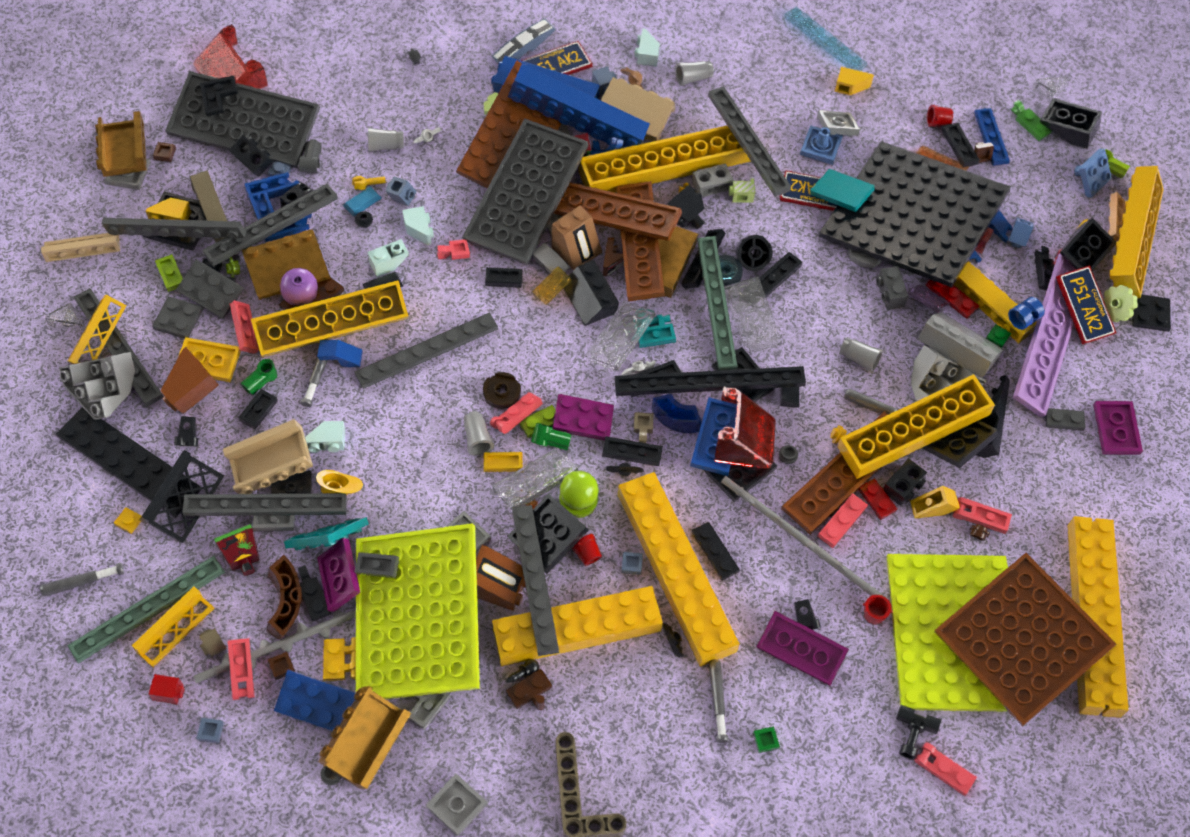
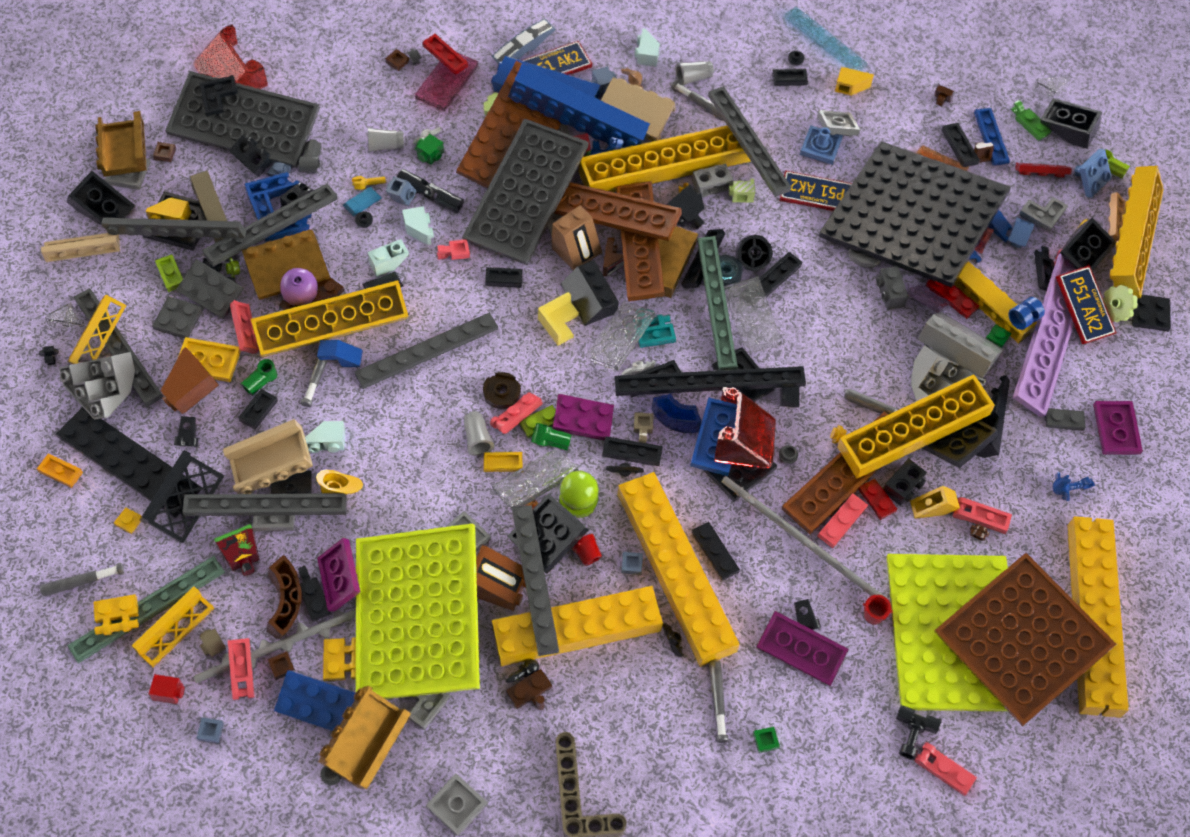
teal plate [283,517,369,551] -> none
dark grey plate [355,552,400,578] -> none
light grey slope [532,243,570,280] -> none
clear yellow plate [532,266,572,305] -> none
teal tile [810,169,875,212] -> none
light grey plant [839,337,883,373] -> none
red piece [927,105,953,127] -> none
none -> light orange plate [37,453,83,488]
none -> black plate [39,346,59,365]
none -> black slope [67,171,136,226]
none -> yellow plate [93,594,139,636]
none -> reddish brown plate [385,49,410,71]
none -> black piece [397,169,464,213]
none -> clear pink plate [415,52,478,112]
none -> green brick [415,134,444,165]
none -> red plate [422,34,468,75]
none -> light yellow panel [538,292,579,346]
none -> flat silver piece [671,80,724,121]
none -> black plate [772,68,808,86]
none -> black plate [788,51,805,66]
none -> reddish brown tile [935,84,954,107]
none -> red plate [1015,162,1072,177]
none -> light grey plate [1019,197,1068,232]
none -> blue piece [1052,472,1095,501]

